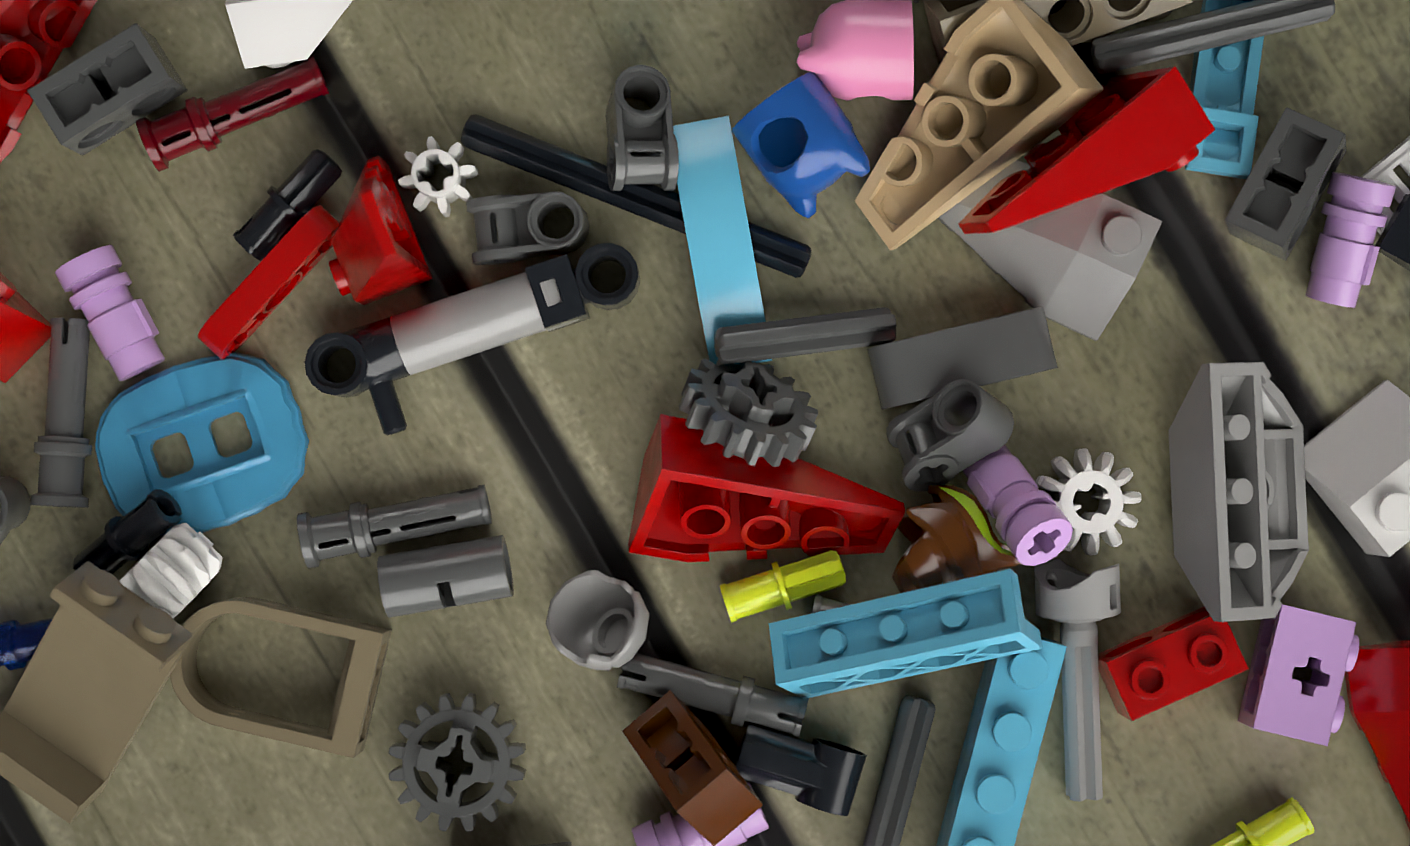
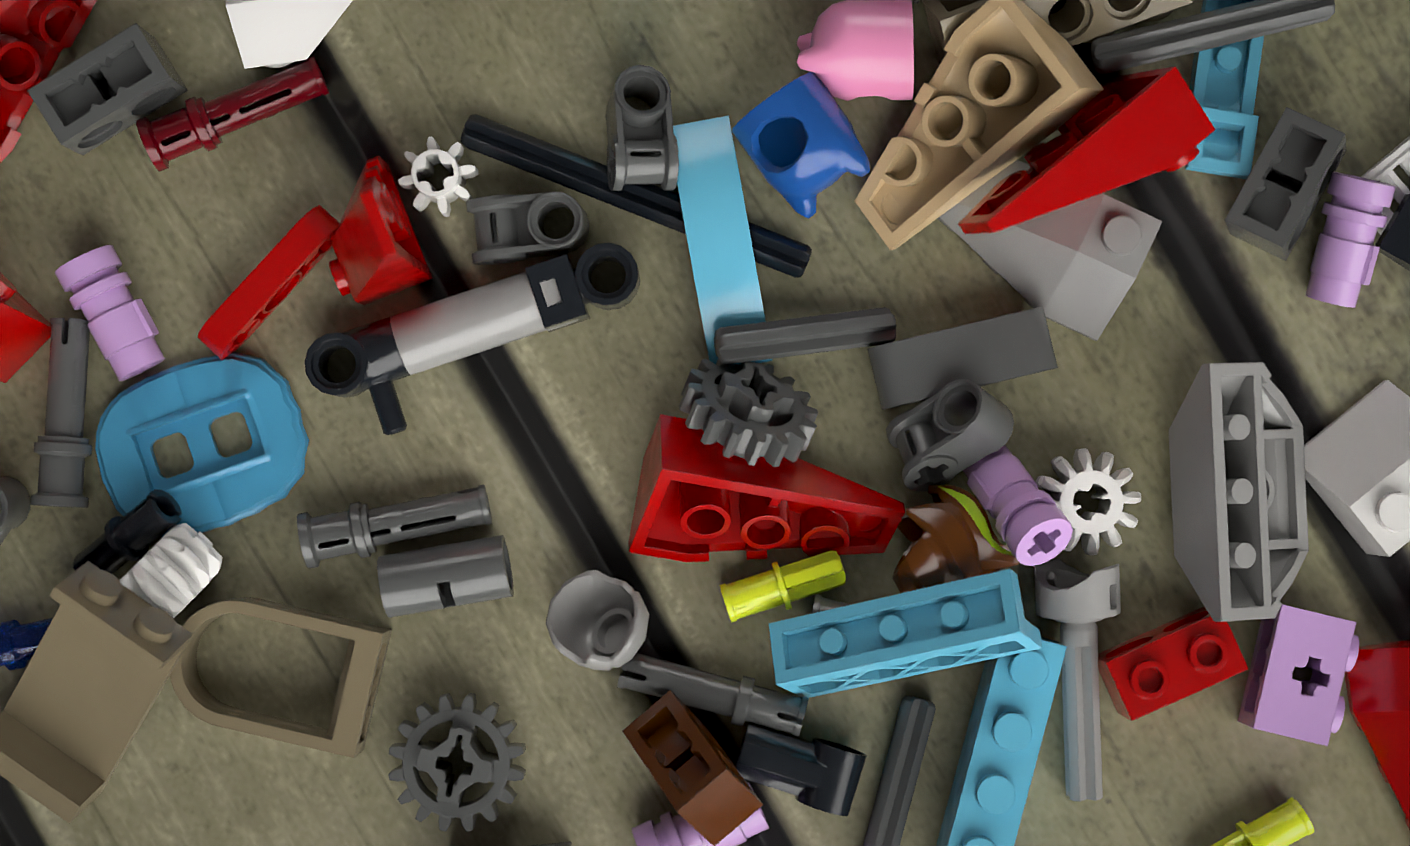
black axle [233,149,342,261] -> none

